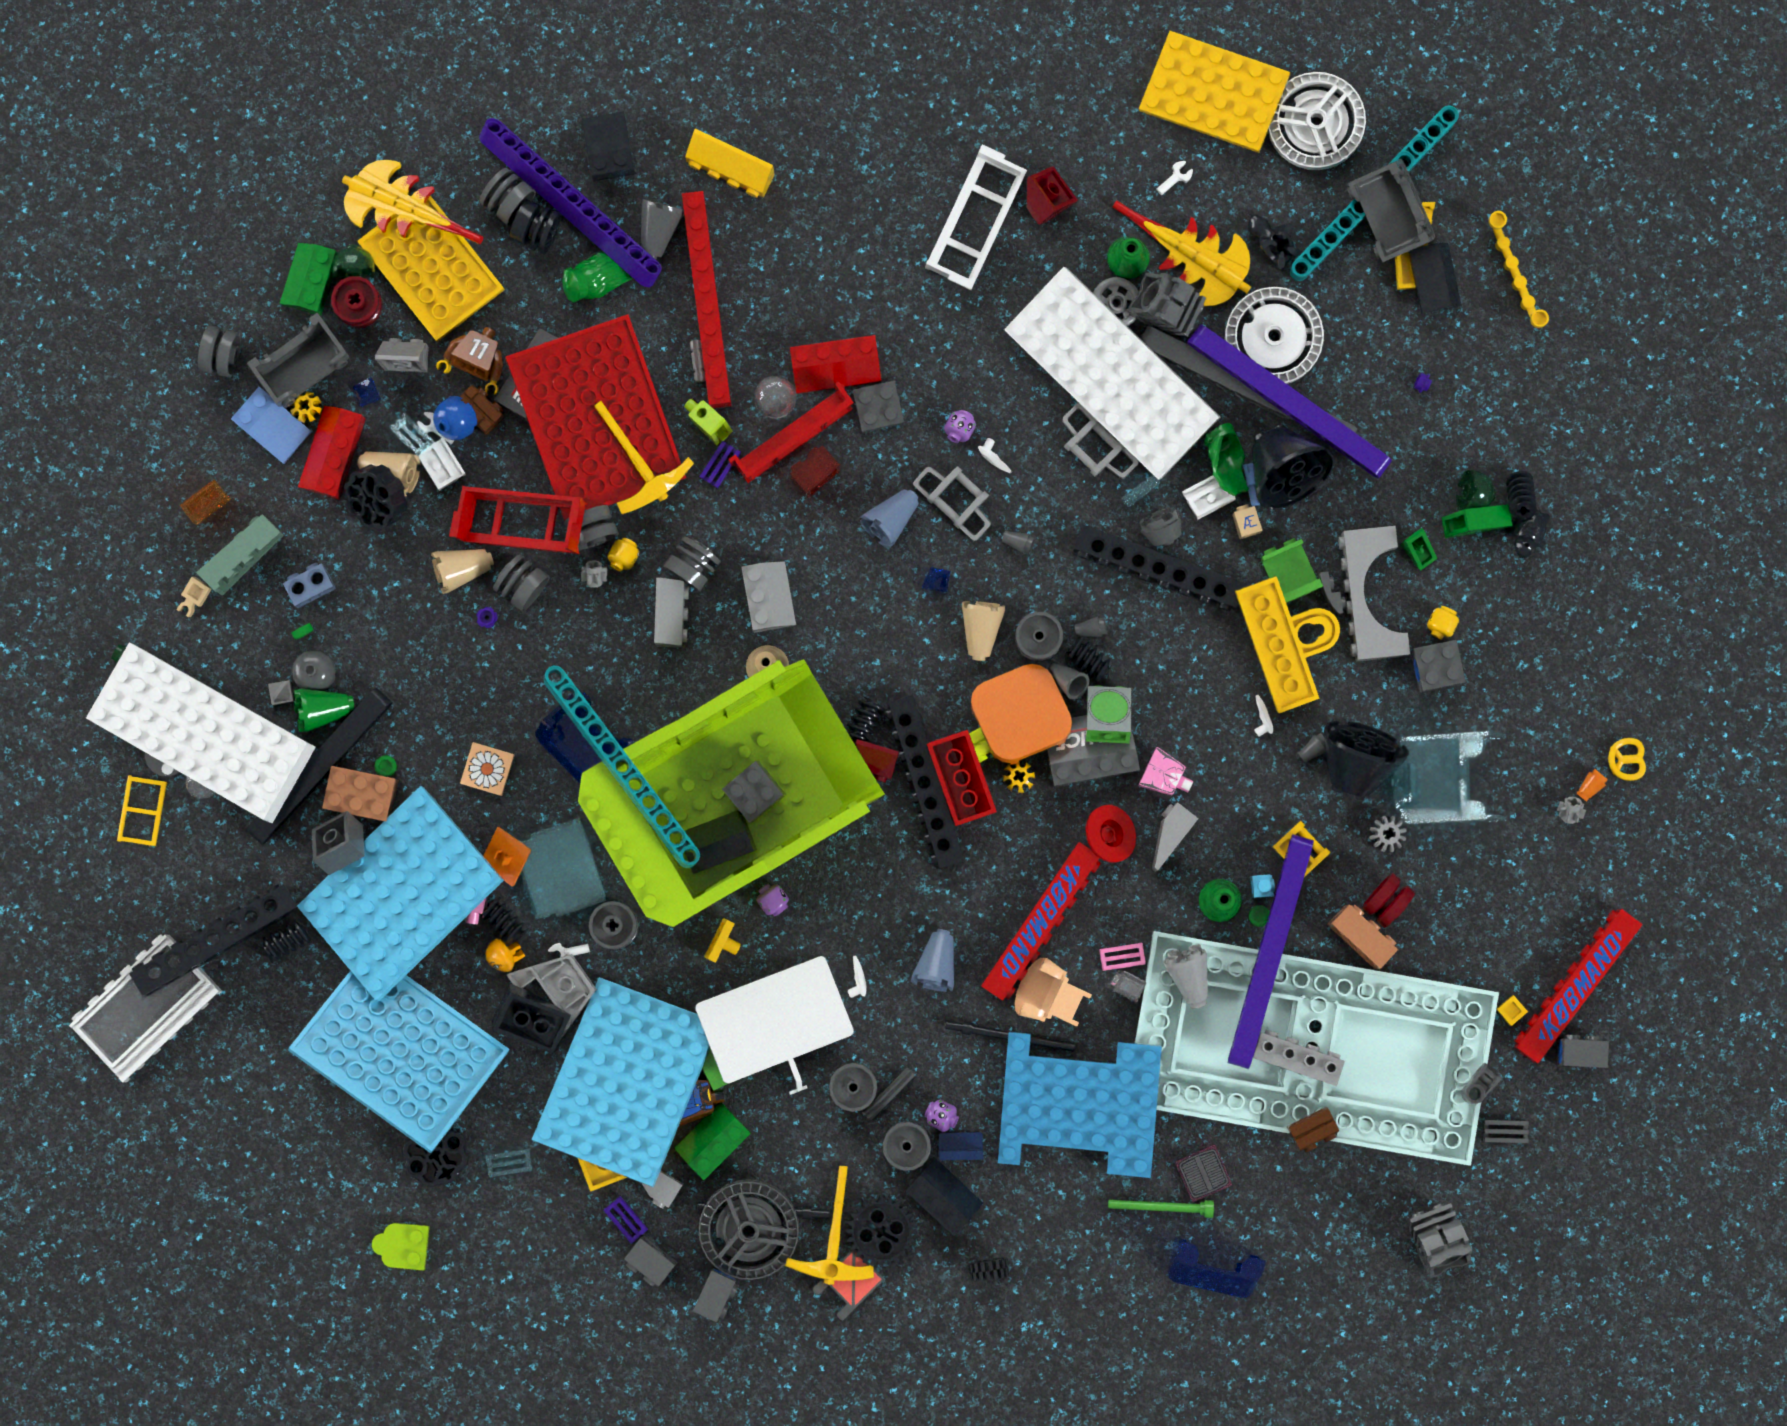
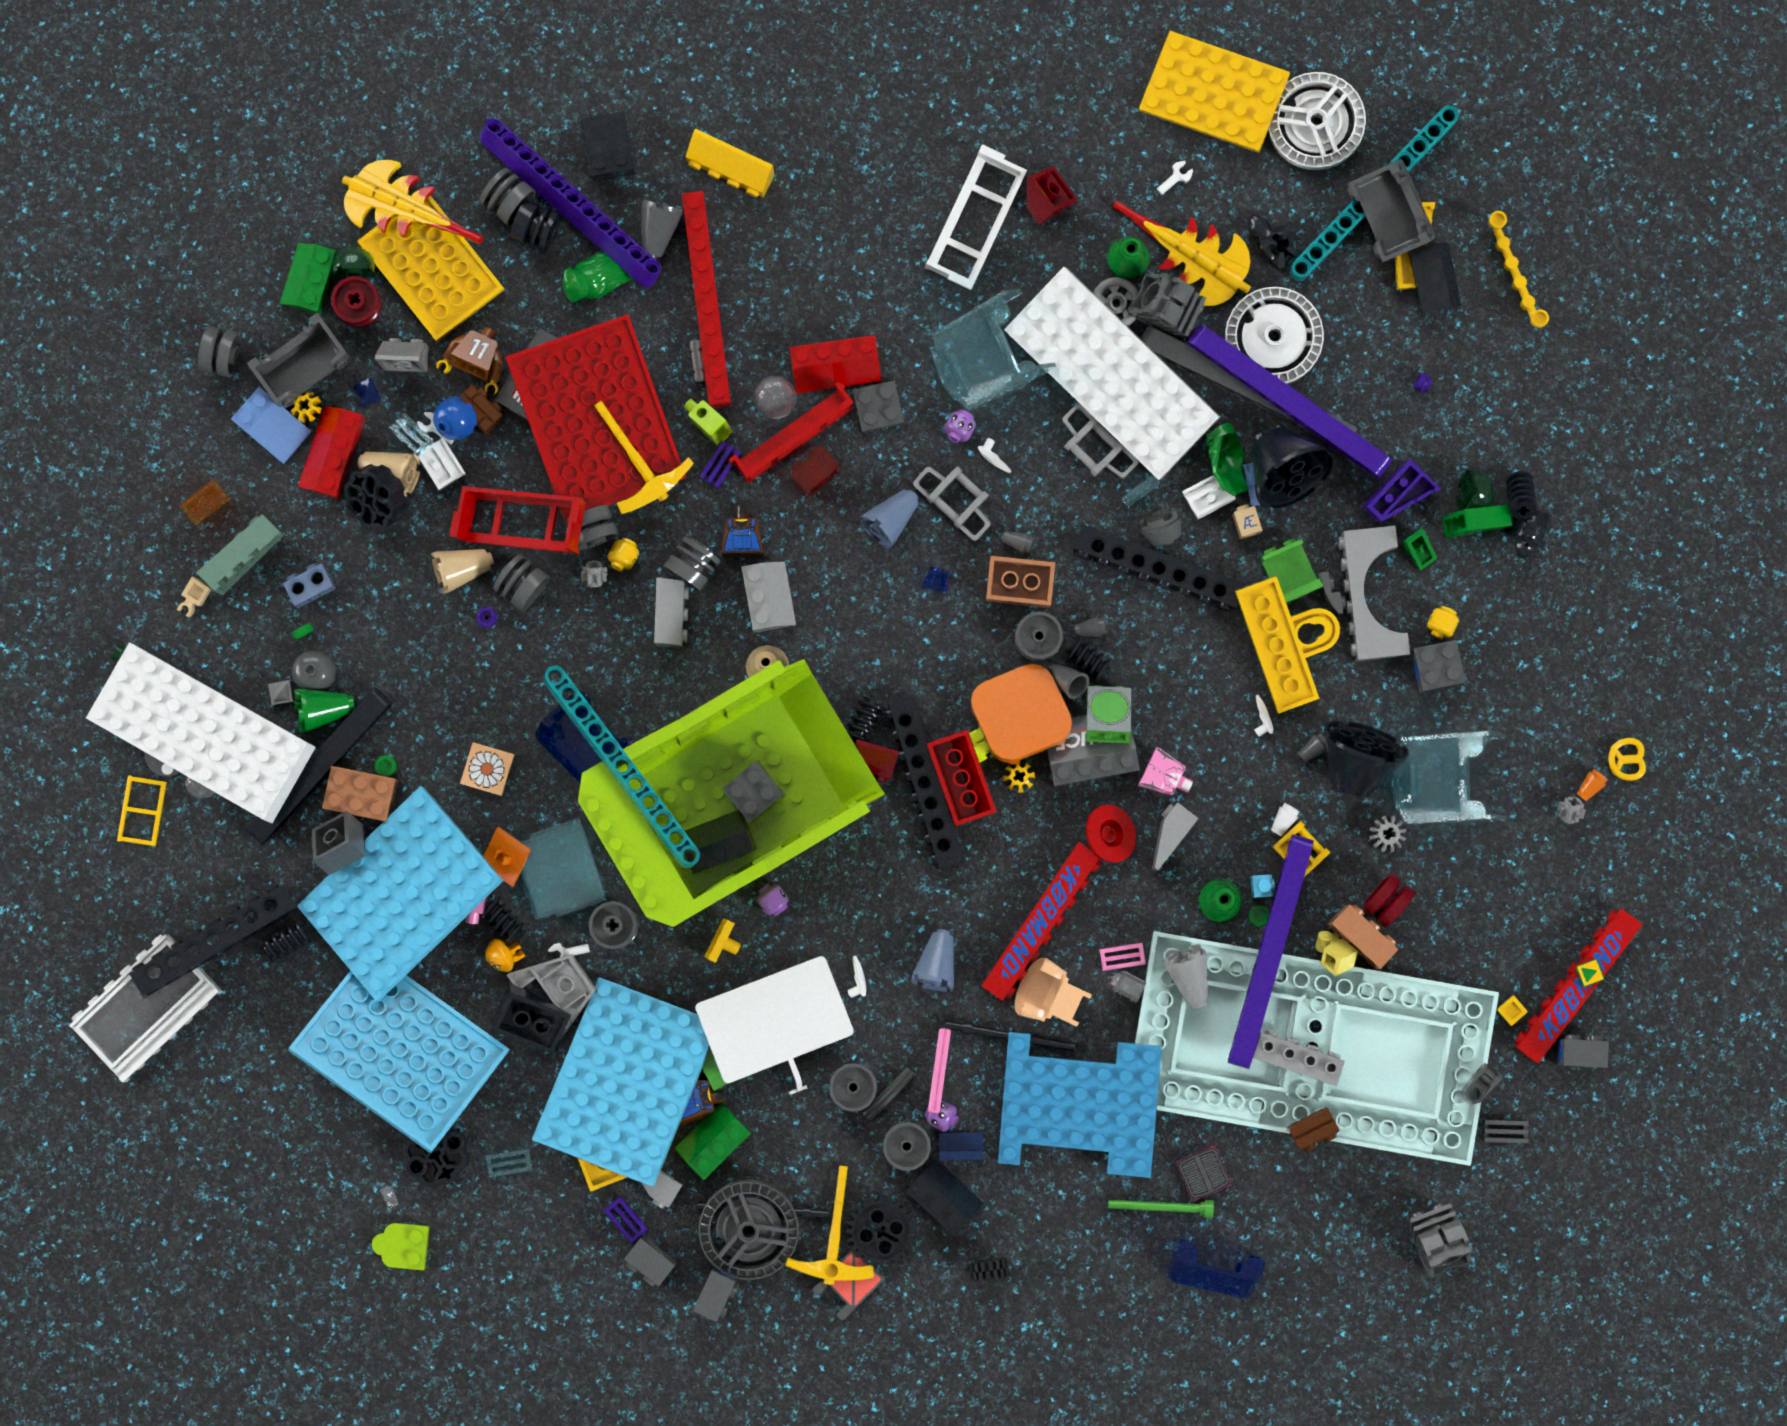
tan cone [962,601,1005,661] -> none
none -> clear tile [380,1185,398,1208]
none -> torso [721,506,763,555]
none -> bright pink axle [928,1028,951,1114]
none -> clear light blue windscreen [932,289,1057,411]
none -> nougat brick [986,556,1055,608]
none -> white cone [1271,803,1299,836]
none -> light yellow brick [1315,931,1358,976]
none -> dark purple wedge [1361,459,1441,522]
none -> tile [1575,959,1605,987]

